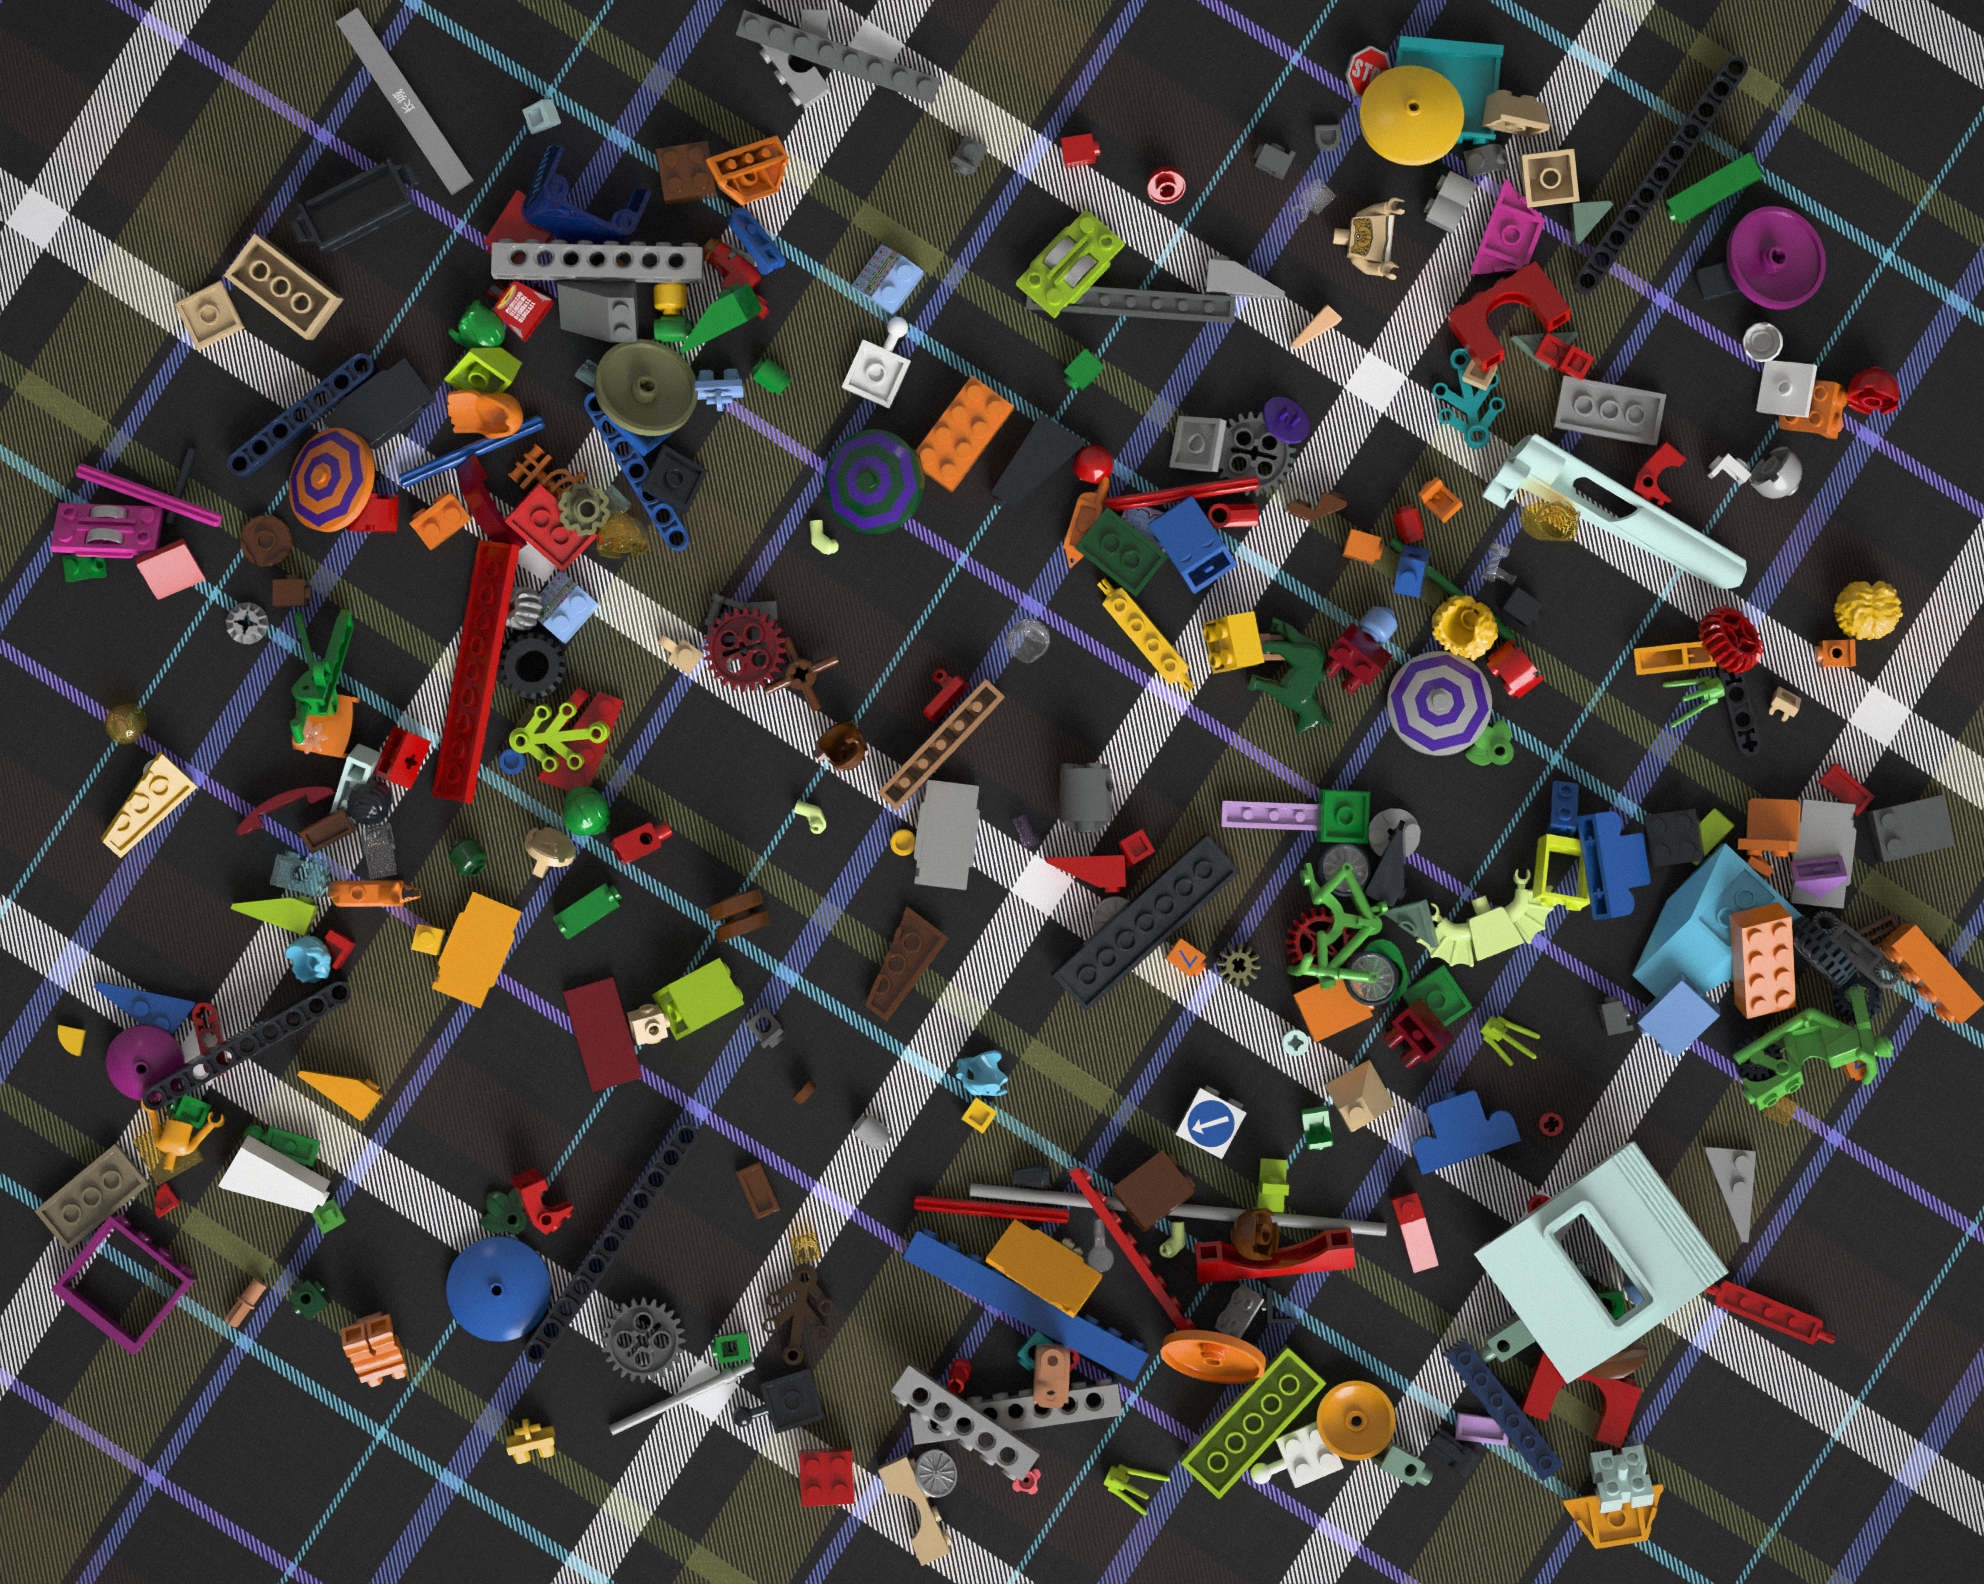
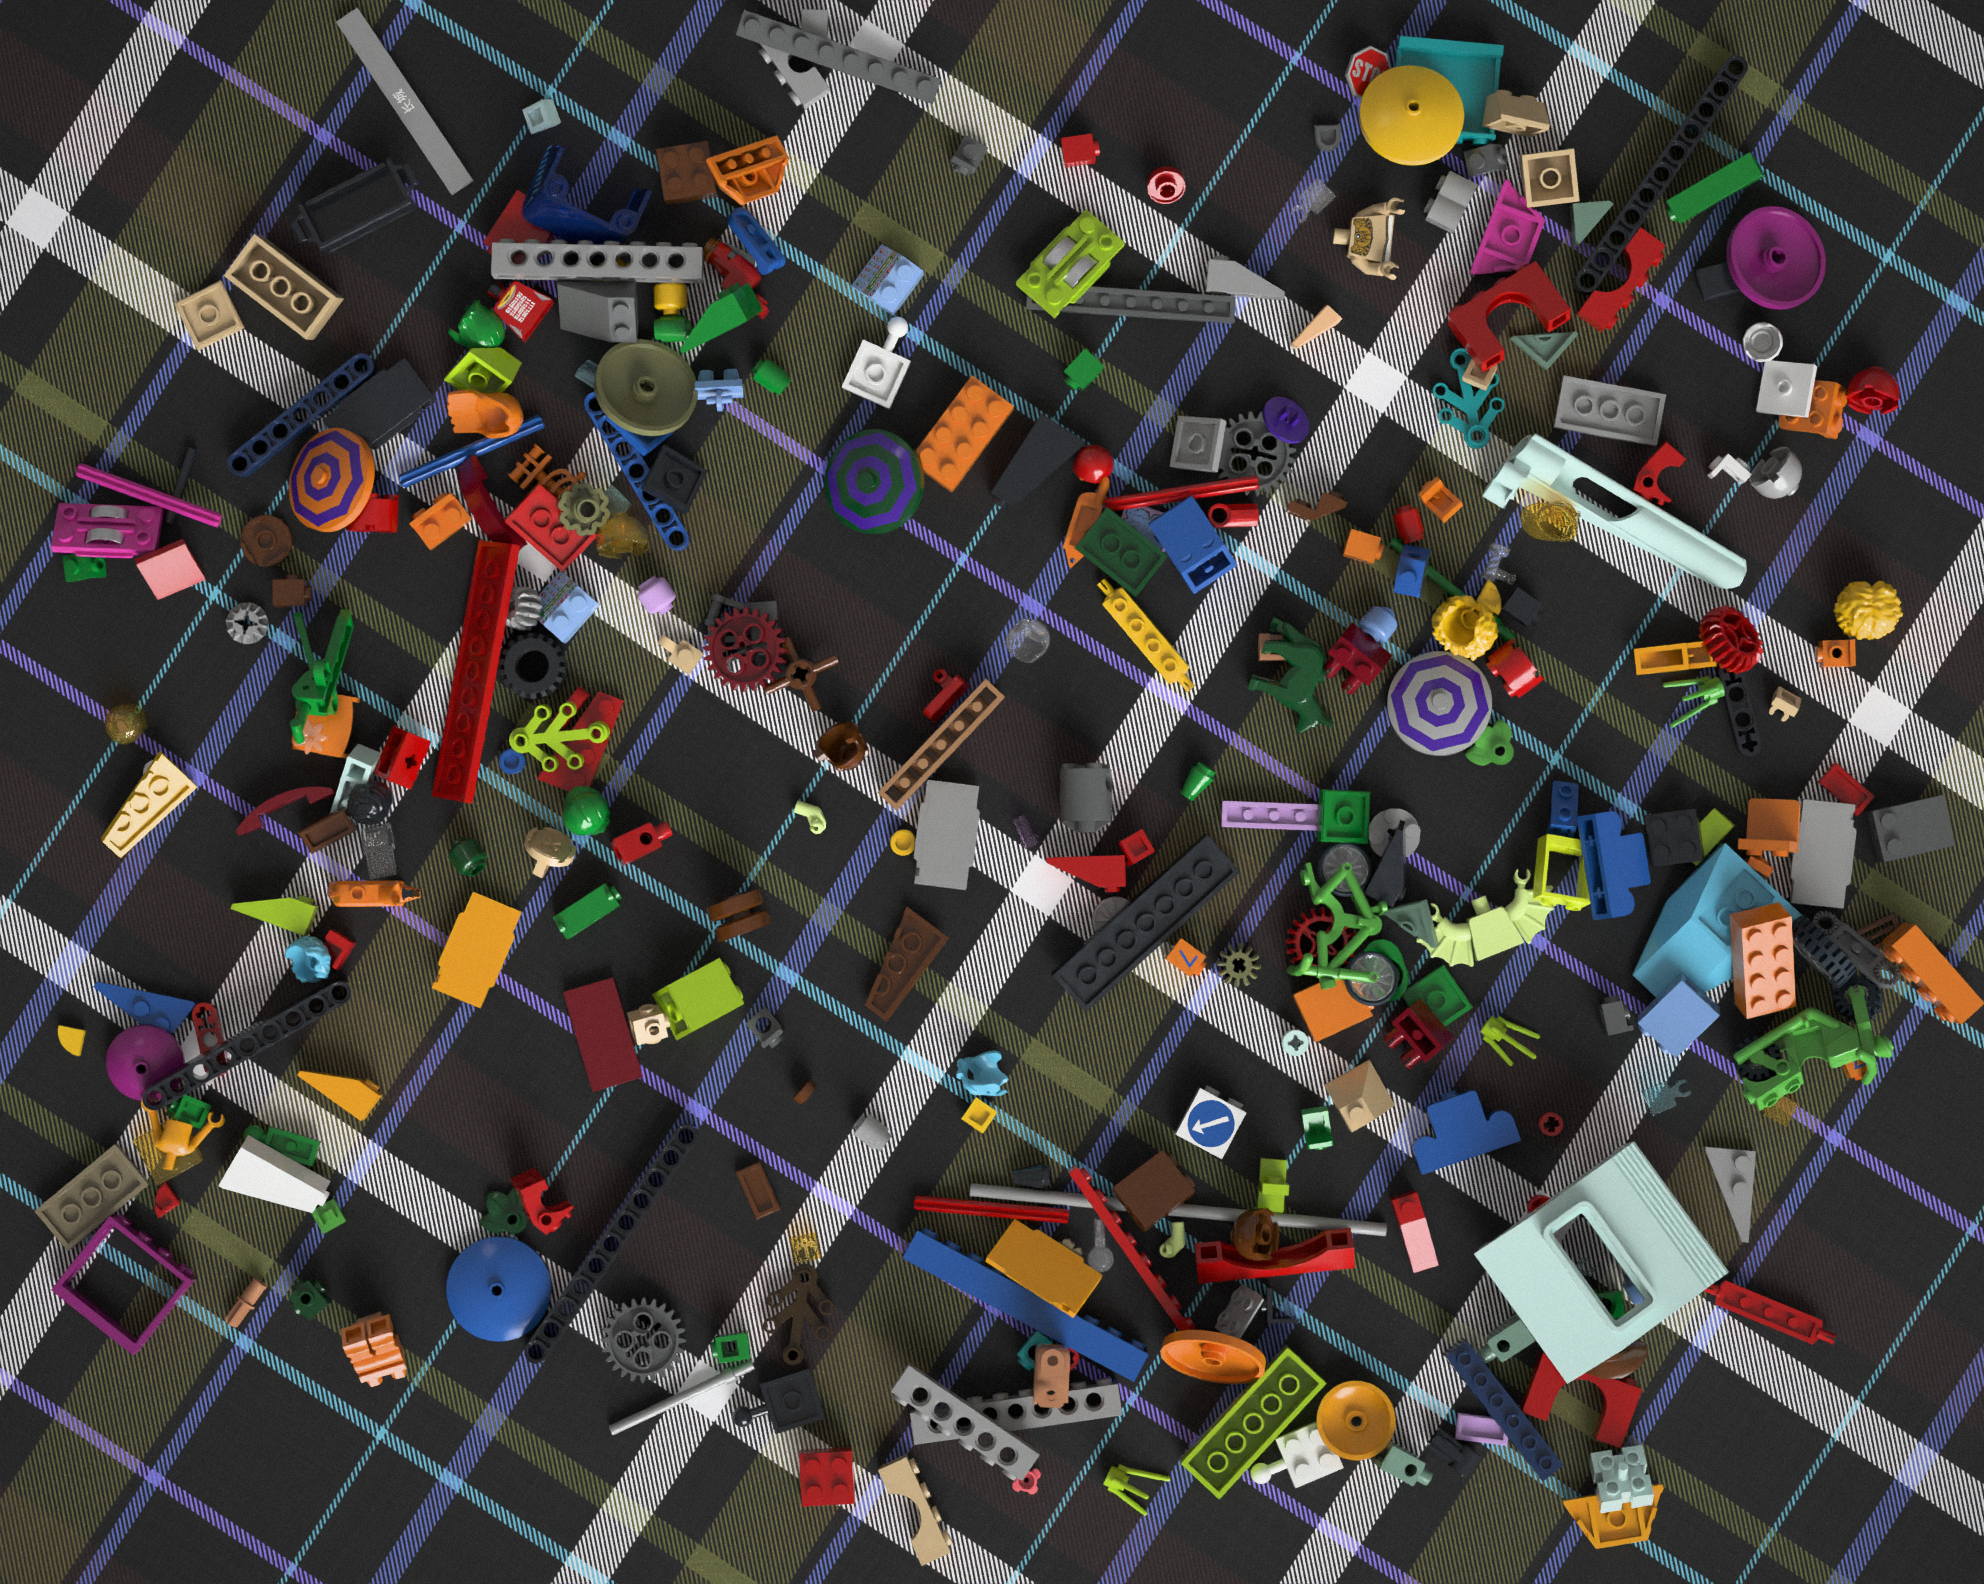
clear light blue brick [270,850,332,897] -> none
yellow brick [411,923,447,955] -> none
yellow hips [507,1418,555,1464] -> none
yellowish green arm [810,520,839,555] -> none
light grey wheel [914,1449,957,1497] -> none
red pin [947,1358,972,1394] -> none
yellow slope [1203,611,1264,674] -> none
dark grey brick [1253,143,1296,180] -> none
red slope [1533,332,1595,381] -> none
medium lavender slope [1790,856,1847,899] -> none
none -> lavender head [637,575,676,615]
none -> green cone [1180,761,1216,801]
none -> yellow tile [1476,580,1502,616]
none -> red arch [1576,227,1666,333]
none -> clear light blue plate [1641,1079,1691,1116]

